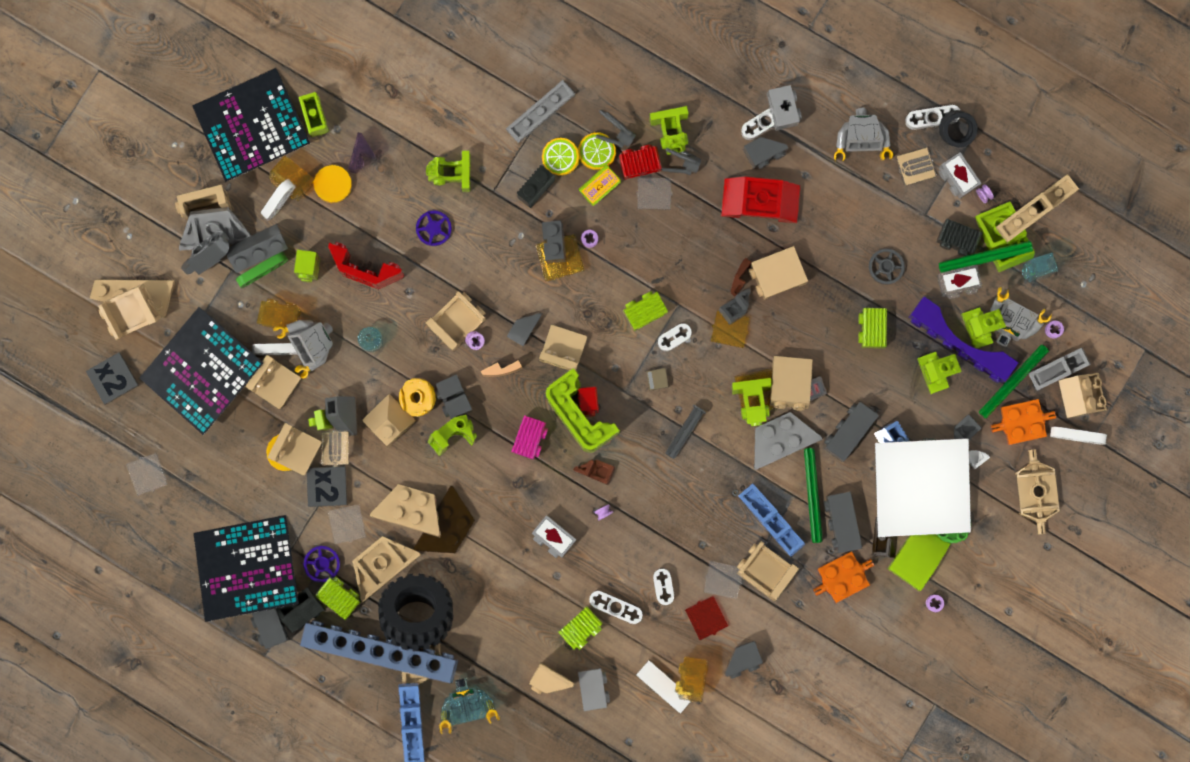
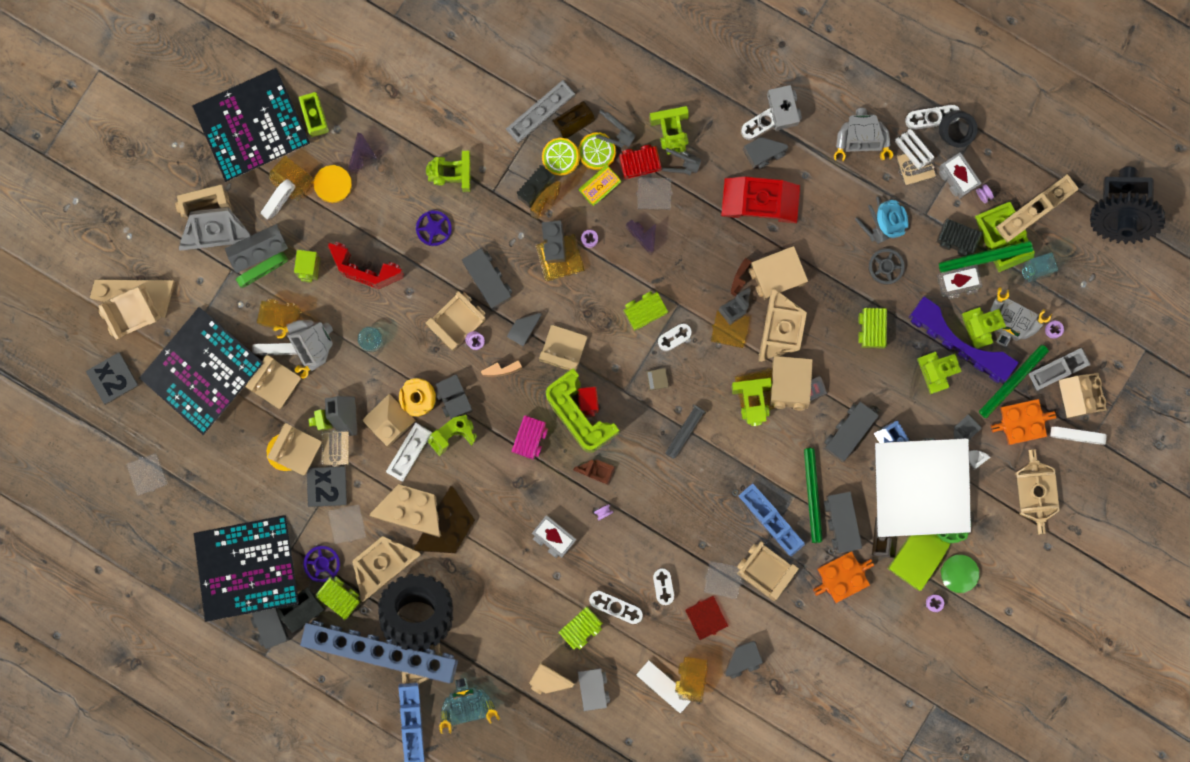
dark grey piece [181,230,230,275] -> none
light grey wing [754,412,822,470] -> none
none -> white tile [386,423,432,482]
none -> dark grey brick [462,248,513,311]
none -> clear yellow slope [530,181,561,220]
none -> dark brown slope [552,101,596,139]
none -> clear purple slope [626,219,656,255]
none -> tan wing [758,288,807,362]
none -> dark grey plant [855,197,890,244]
none -> medium azure tile [877,200,908,238]
none -> white tile [895,129,934,170]
none -> bright green dish [940,555,979,593]
none -> black piece [1090,167,1165,244]

